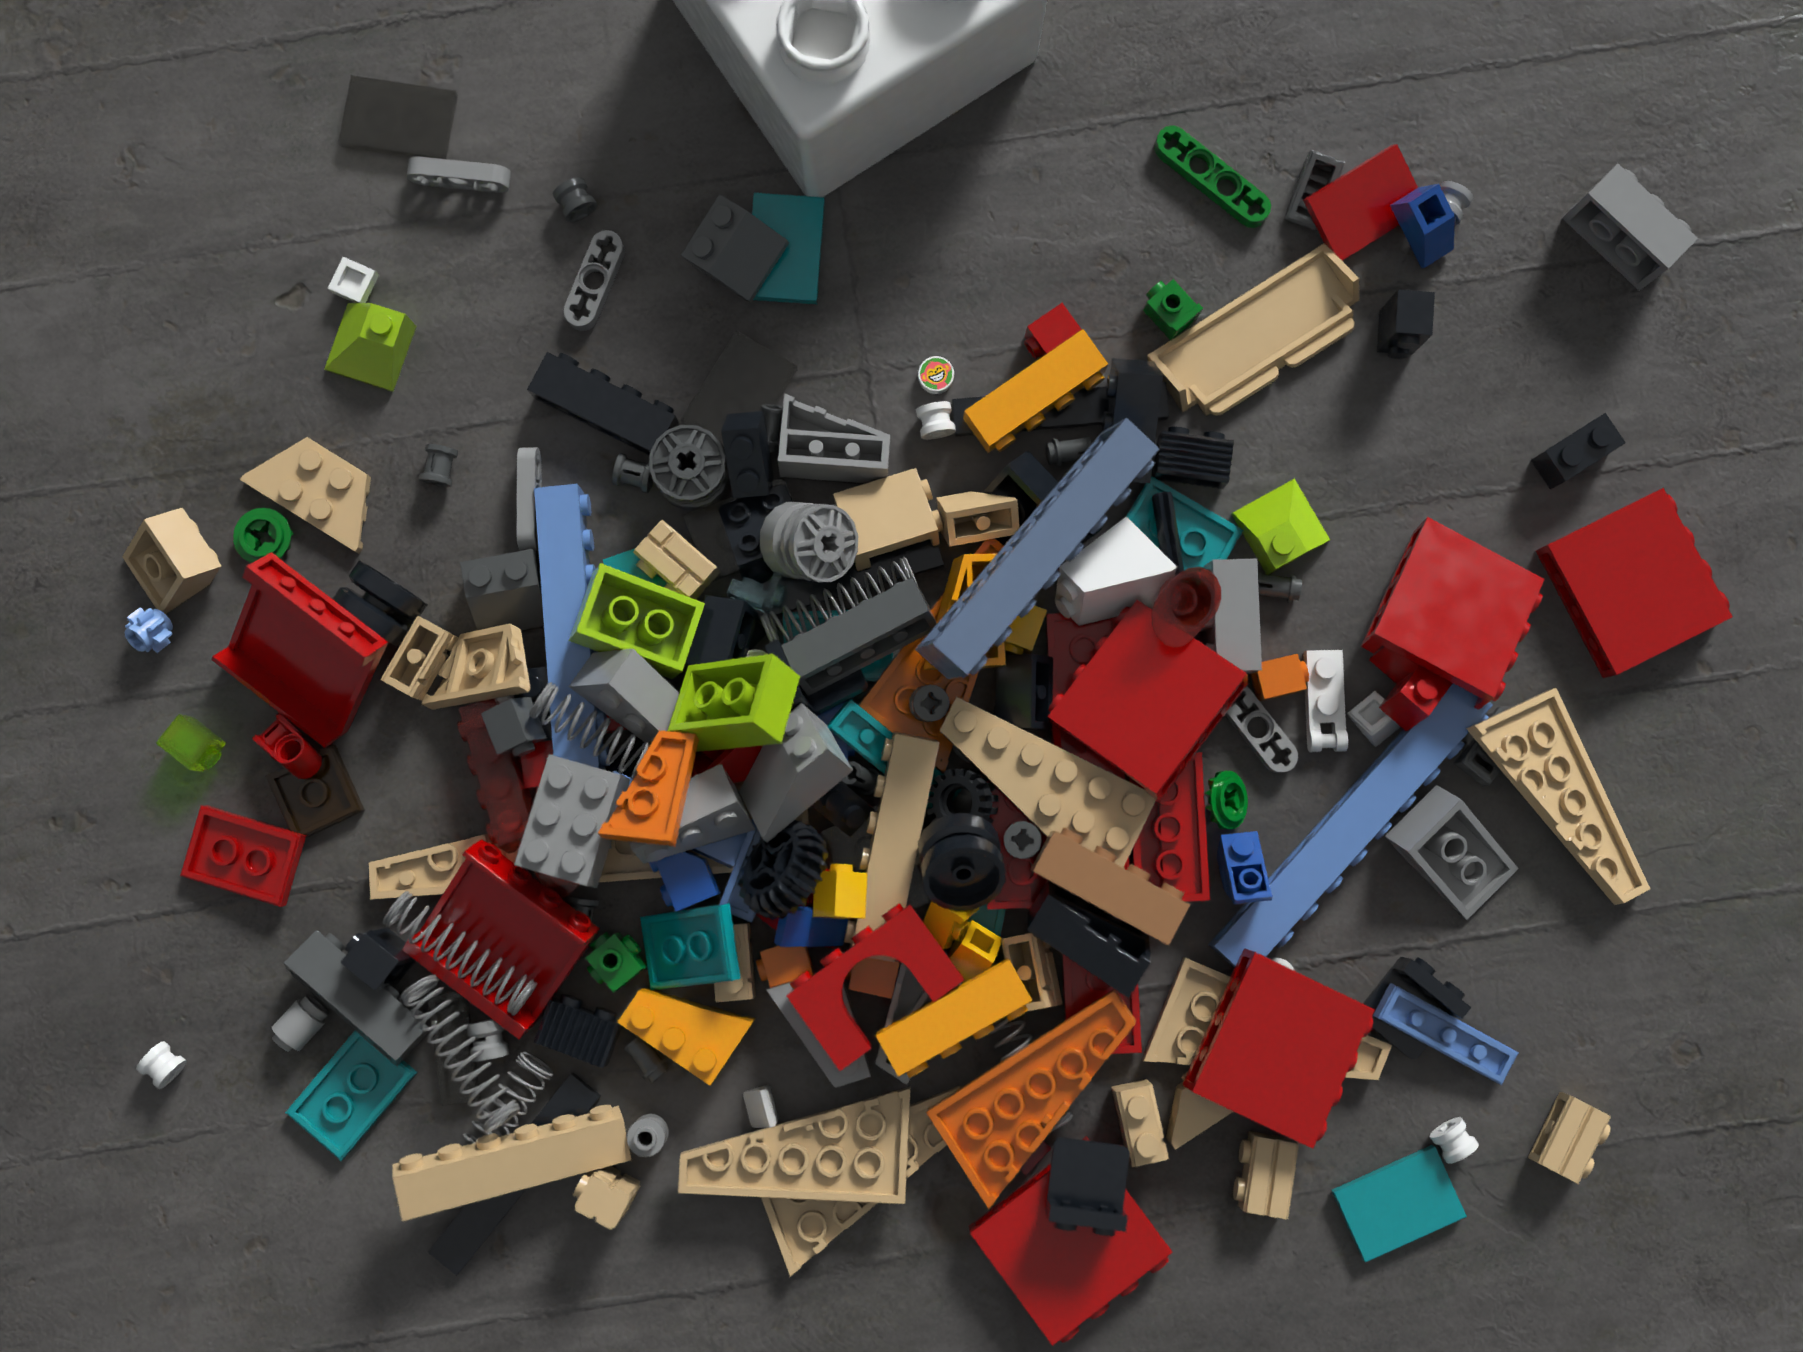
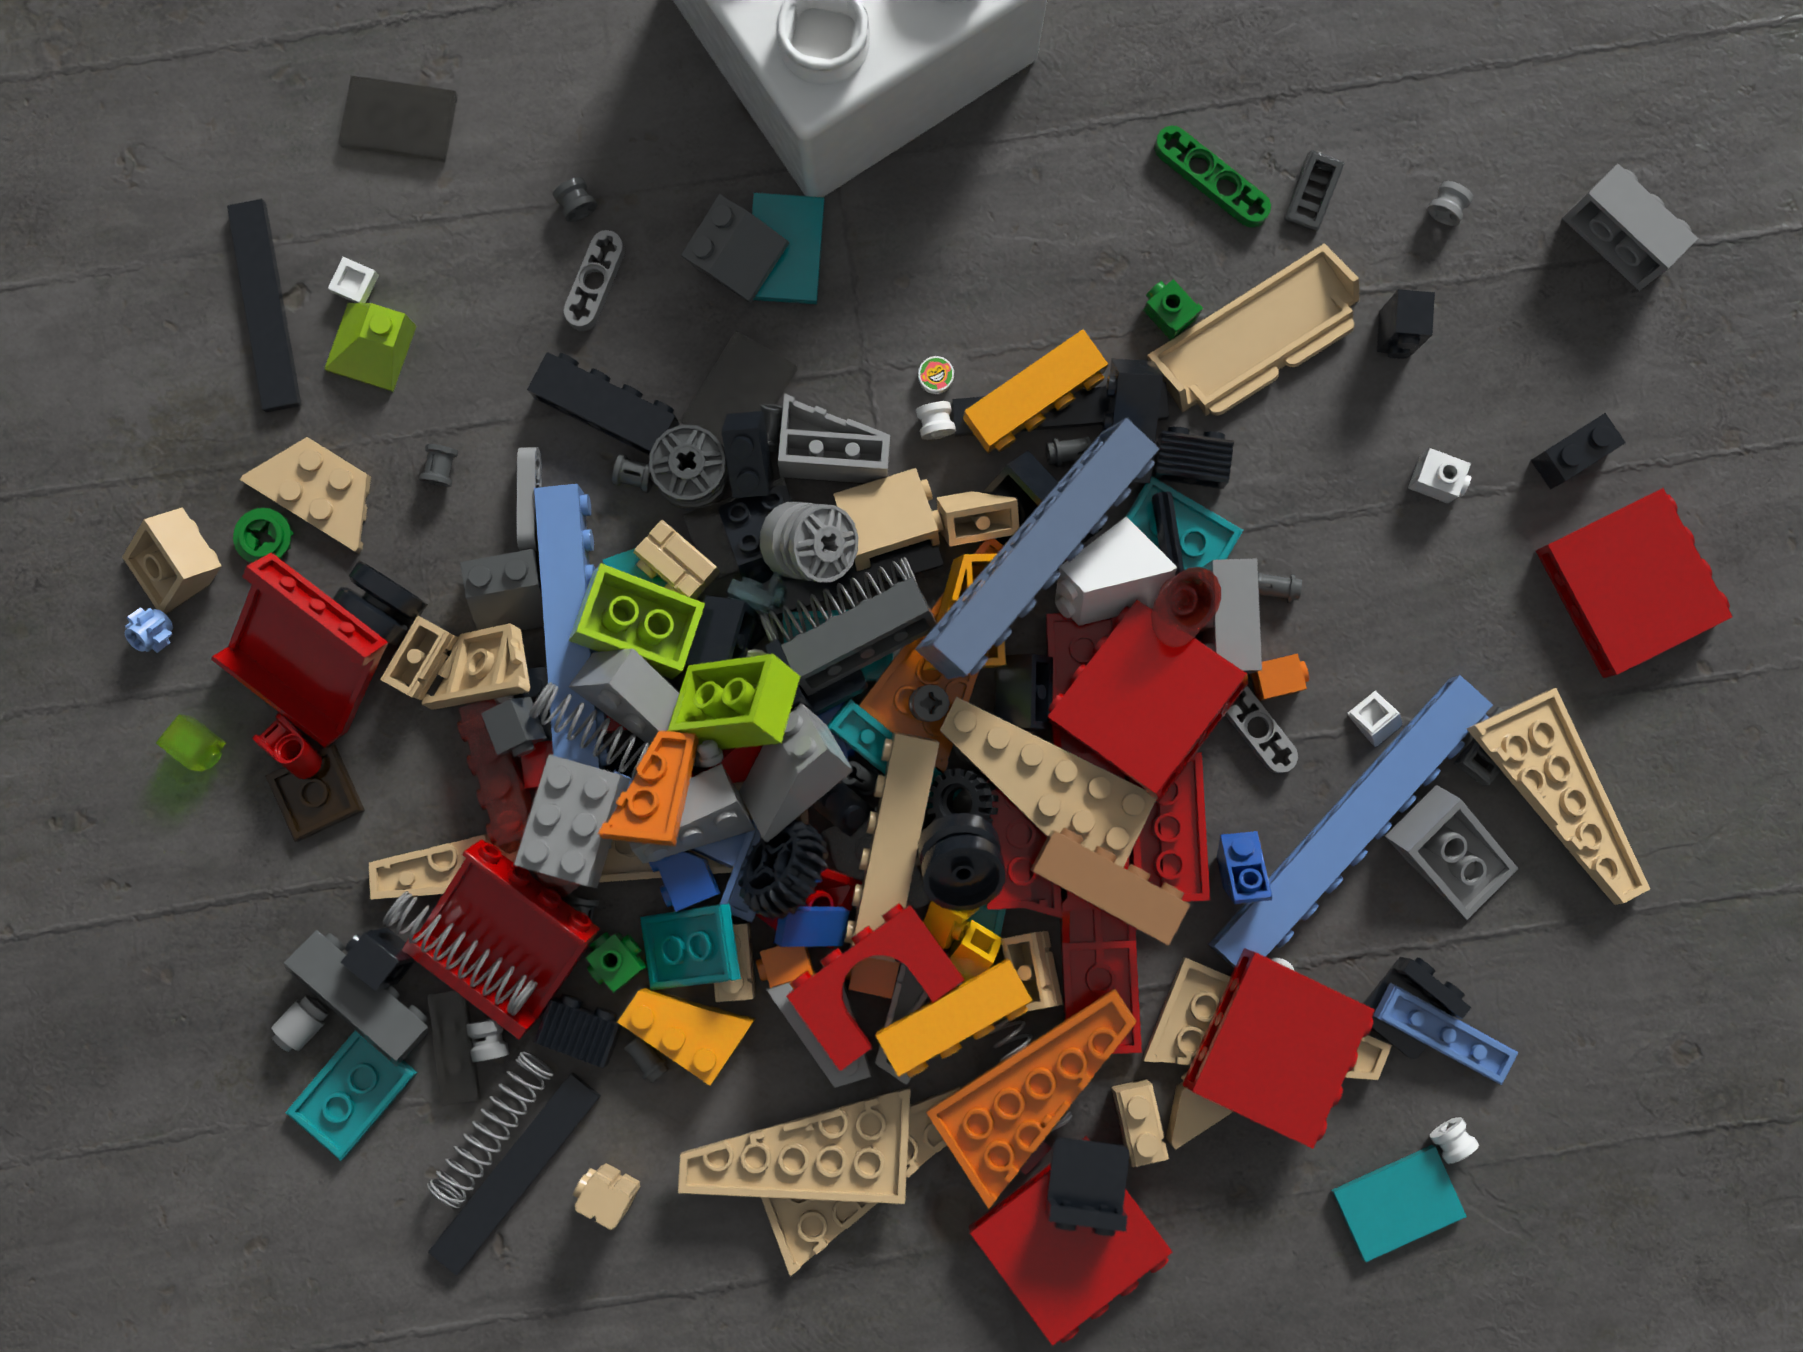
white wheel [136,1041,187,1089] -> none
red tile [180,805,306,907] -> none
tan brick [393,1105,631,1221] -> none
light grey piece [400,975,521,1132] -> none
light grey beam [406,157,511,193] -> none
light grey brick [627,1114,669,1157] -> none
white slope [743,1085,779,1128] -> none
yellow brick [813,864,867,919] -> none
dark grey wheel [1004,821,1042,859] -> none
yellow brick [1005,605,1047,655] -> none
red brick [1024,303,1082,359] -> none
black wedge [1027,879,1151,998] -> none
green gear [1204,770,1248,829] -> none
lime slope [1232,478,1330,575] -> none
tan brick [1233,1131,1299,1219] -> none
red tile [1303,144,1418,261] -> none
white plate [1303,650,1348,752] -> none
red panel [1361,517,1544,710] -> none
red brick [1369,645,1453,732] -> none
blue slope [1390,184,1455,268] -> none
tan brick [1528,1092,1611,1184] -> none
none -> black tile [227,199,302,413]
none -> light grey arm [693,740,723,768]
none -> white brick [1408,448,1471,503]

